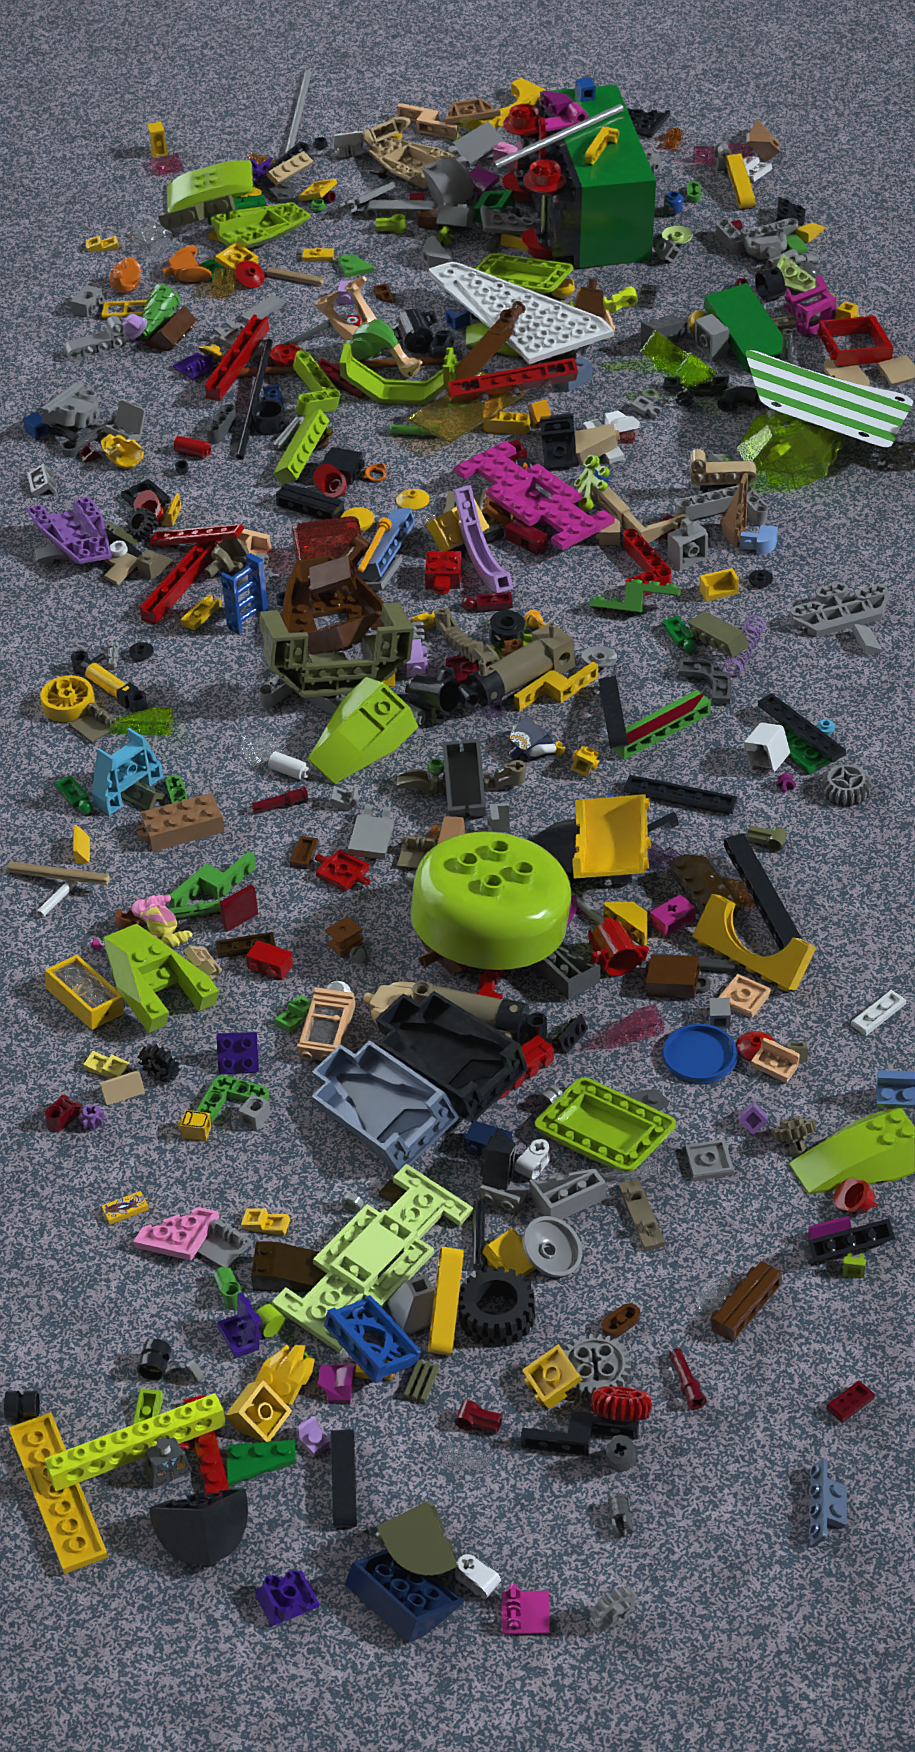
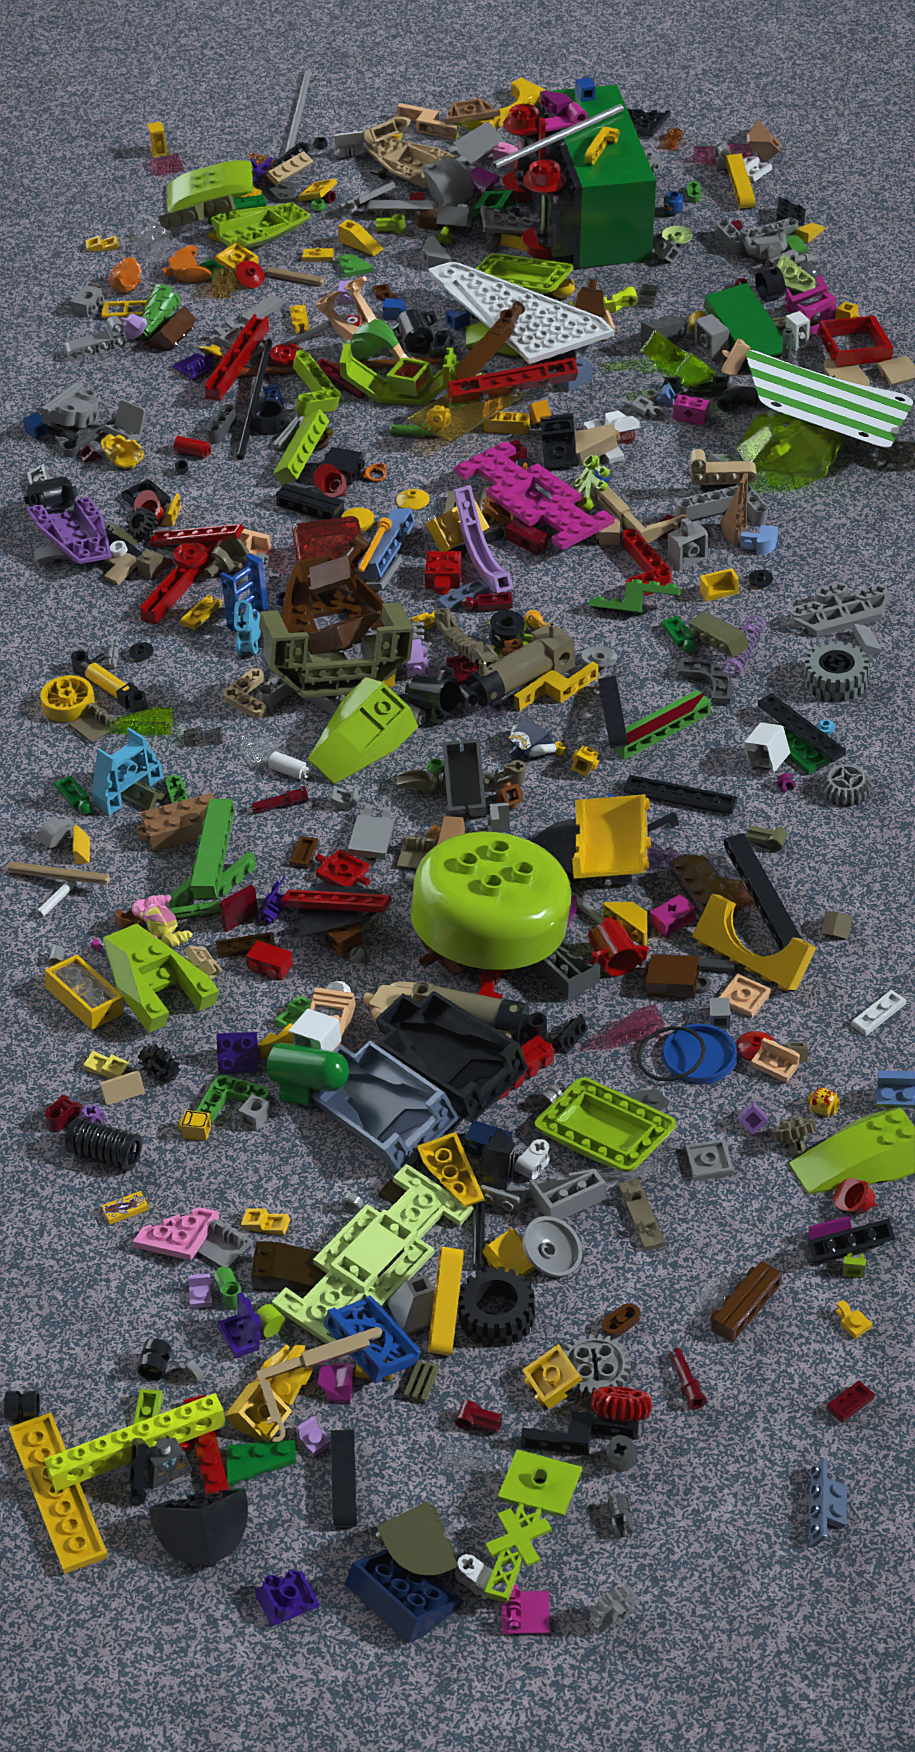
none -> black container [24,476,78,513]
none -> light grey brick [37,816,76,848]
none -> light grey hinge [48,945,65,966]
none -> black piece [65,1117,143,1171]
none -> black hinge [129,1438,150,1504]
none -> red tile [173,542,208,569]
none -> clear smoke slope [183,726,223,747]
none -> lavender bracket [188,1274,213,1309]
none -> bright green brick [189,799,235,899]
none -> tan beam [223,668,267,718]
none -> medium azure piece [234,600,261,656]
none -> dark purple hinge [256,876,285,925]
none -> tan hinge [256,1327,382,1442]
none -> yellow slope [258,1023,294,1059]
none -> green piece [267,1043,350,1106]
none -> red plate [280,889,392,913]
none -> white piece [288,1009,341,1051]
none -> yellow hinge [289,305,309,334]
none -> black piece [290,884,382,938]
none -> yellow slope [338,219,383,256]
none -> blue brick [383,298,407,320]
none -> lime piece [386,357,433,397]
none -> yellow wedge [417,1132,485,1207]
none -> yellow brick [426,405,451,430]
none -> sand blue tile [437,579,489,610]
none -> lime piece [485,1449,582,1603]
none -> dark orange brick [495,782,524,810]
none -> black piece [637,1026,706,1081]
none -> medium blue tile [656,384,676,407]
none -> dark pink brick [673,395,710,425]
none -> light nougat panel [721,339,751,376]
none -> white brick [786,311,810,351]
none -> light grey wheel [804,641,869,702]
none -> yellow head [808,1087,840,1117]
none -> dark tan panel [821,911,853,939]
none -> yellow plate [835,1300,872,1339]

